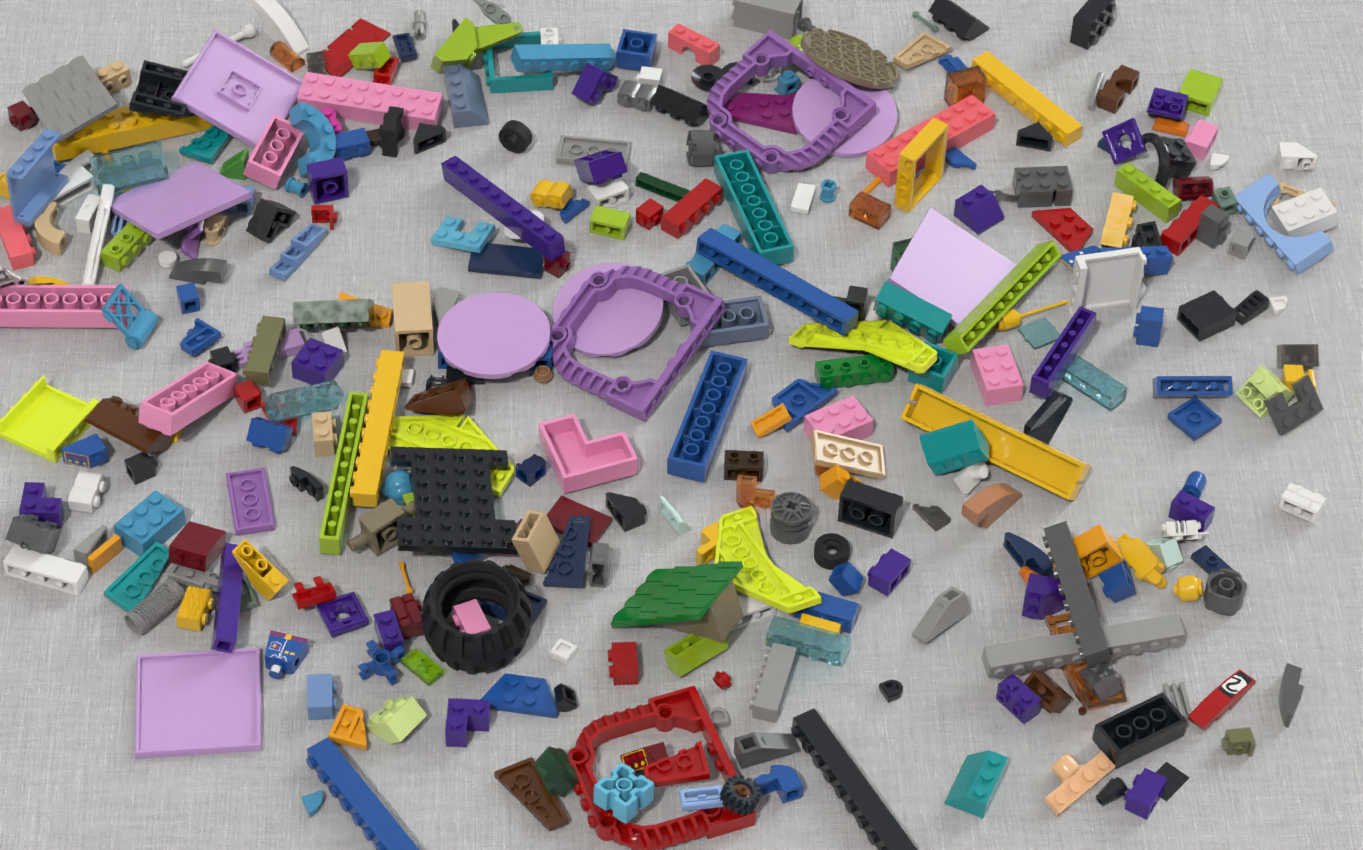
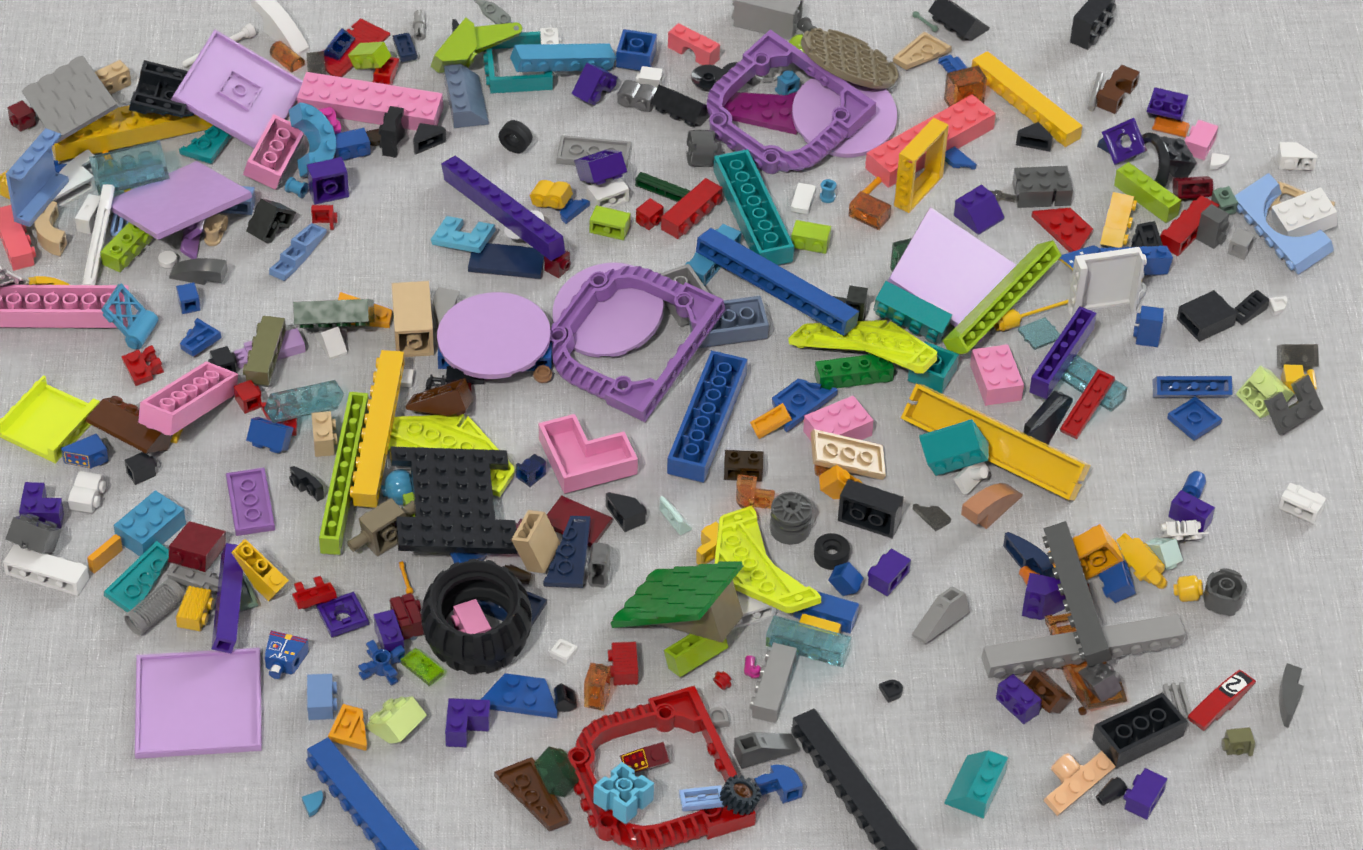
light grey slope [73,525,109,567] -> none
bright green slope [219,148,249,181] -> none
dark purple brick [291,338,344,390] -> none
red wing [643,741,710,788] -> none
black sticker [1155,762,1190,802] -> none
lime brick [1179,69,1223,117] -> none
dark blue plate [1191,545,1233,574] -> none
none -> red plate [121,345,164,386]
none -> clear blue slope [322,28,355,60]
none -> clear orange brick [584,663,611,711]
none -> dark pink arm [744,655,761,679]
none -> lime brick [791,220,831,254]
none -> red tile [1060,369,1115,439]

